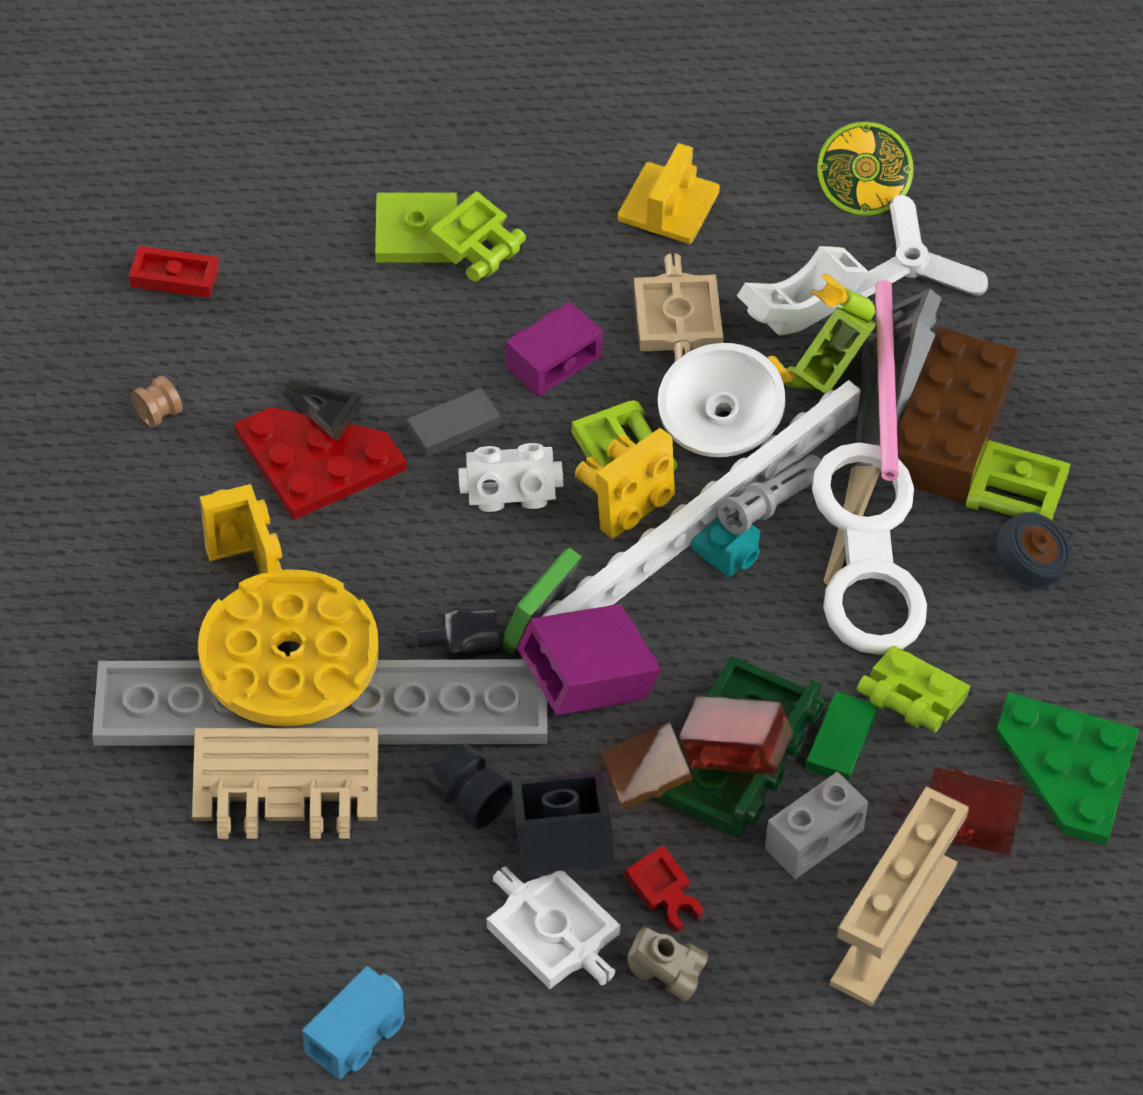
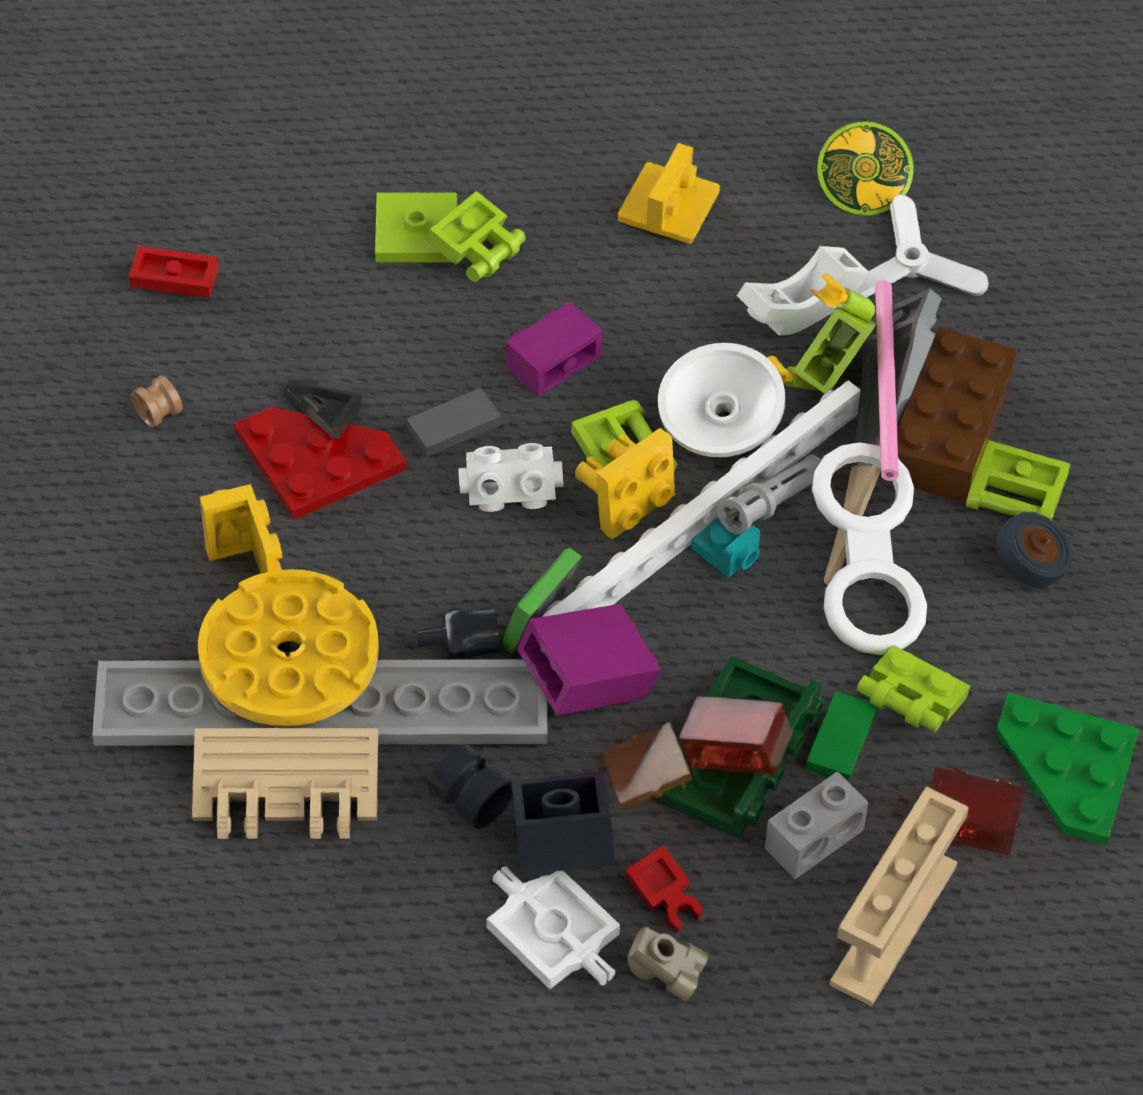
dark azure brick [302,966,404,1080] -> none
tan plate [634,253,723,362] -> none

